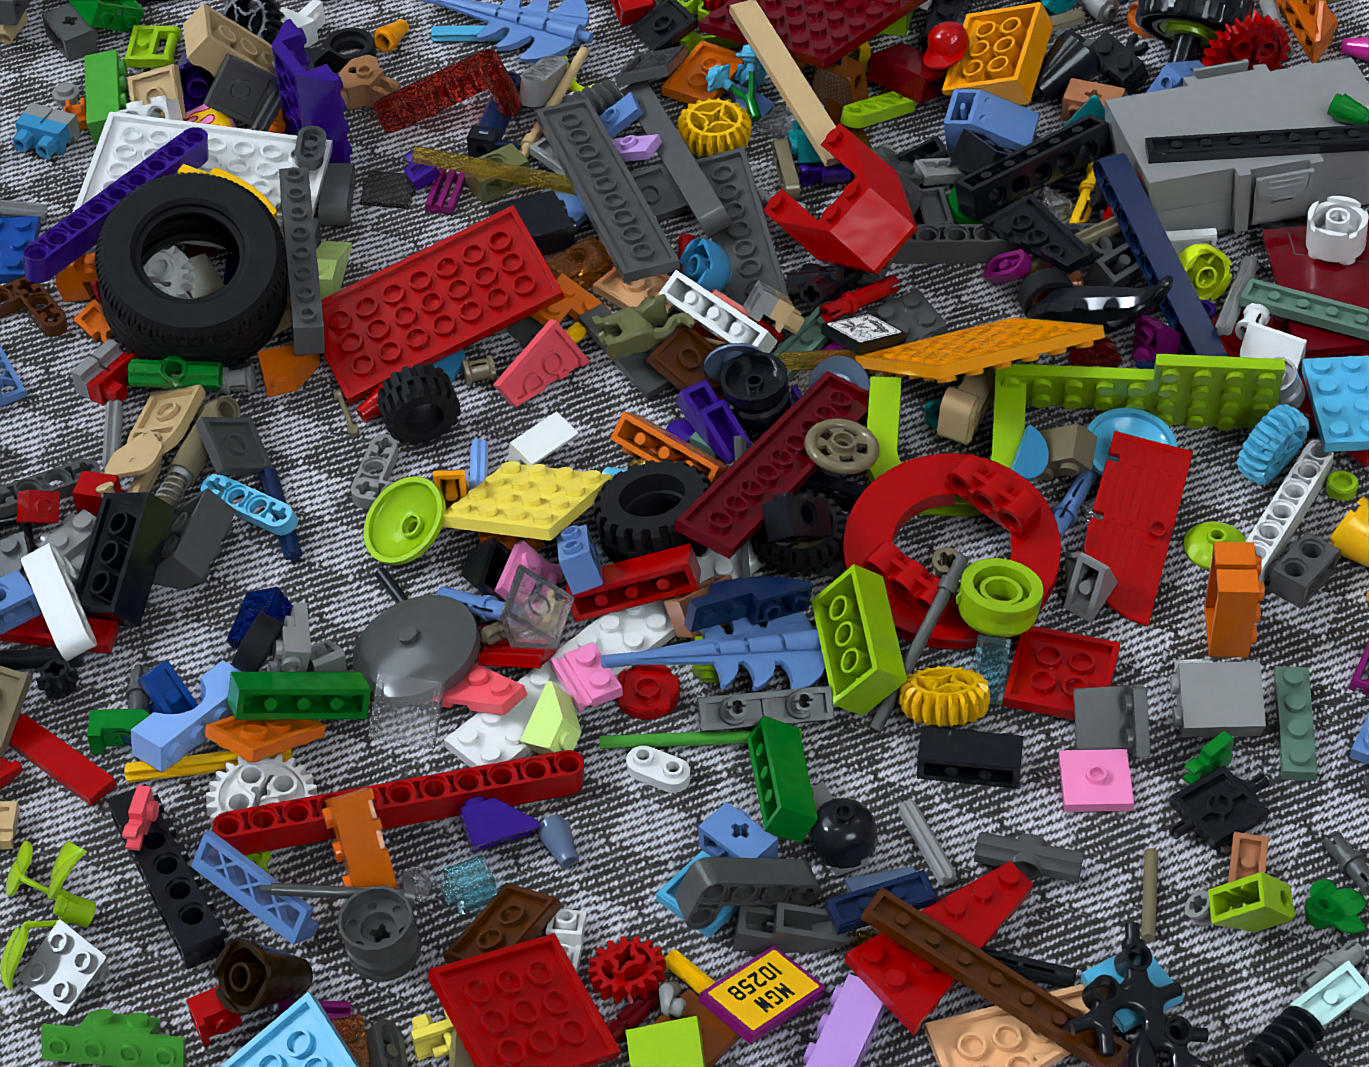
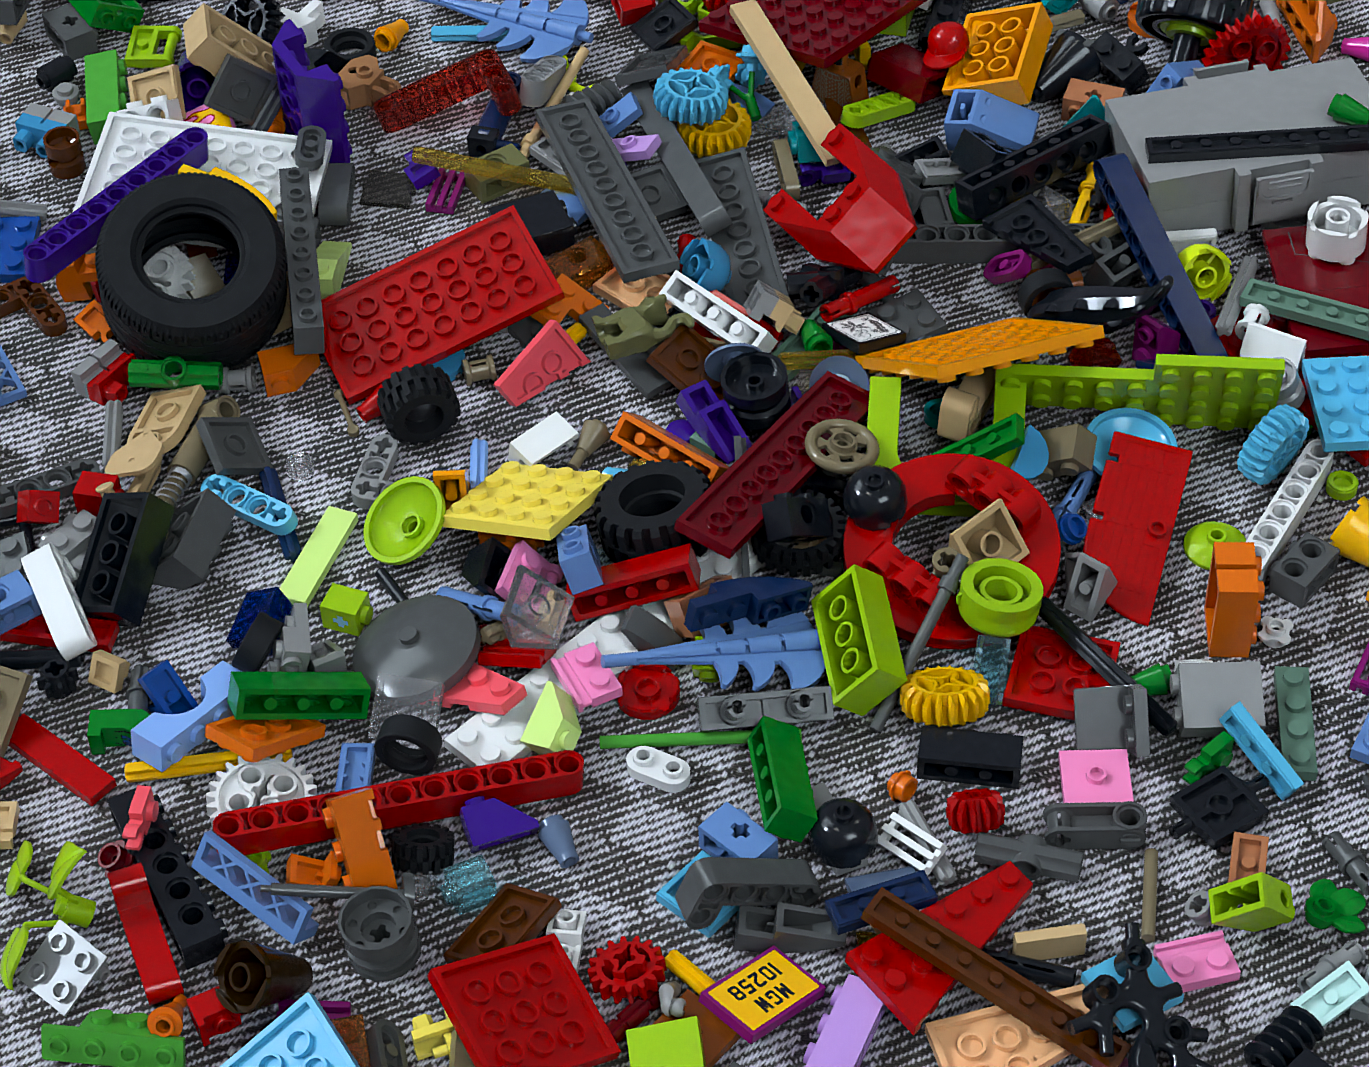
none -> black brick [35,55,78,92]
none -> reddish brown wheel [43,126,86,180]
none -> tan tile [88,649,130,694]
none -> dark red plate [97,840,134,878]
none -> red beam [107,862,184,1006]
none -> orange cone [147,994,188,1037]
none -> yellowish green tile [275,506,358,607]
none -> clear bush [286,451,314,482]
none -> orange bracket [286,850,342,886]
none -> lime brick [319,583,373,637]
none -> medium blue plate [335,743,376,792]
none -> black tyre [374,714,443,775]
none -> black tyre [391,823,455,875]
none -> dark tan cone [567,419,610,471]
none -> dark grey slope [620,605,685,670]
none -> medium azure gear [653,67,729,126]
none -> green cone [800,319,833,360]
none -> black cylinder [843,465,907,531]
none -> white tile [877,812,948,876]
none -> orange plate [887,770,918,802]
none -> green plate [931,413,1025,460]
none -> red gear [946,788,1005,834]
none -> tan slope [948,498,1030,572]
none -> tan tile [1012,923,1087,960]
none -> black axle [1039,597,1178,736]
none -> dark grey piece [1043,801,1148,850]
none -> blue plate [1057,513,1087,545]
none -> green cone [1131,663,1172,696]
none -> bright pink plate [1153,930,1241,993]
none -> medium azure tile [1219,701,1304,801]
none -> white plate [1258,616,1294,648]

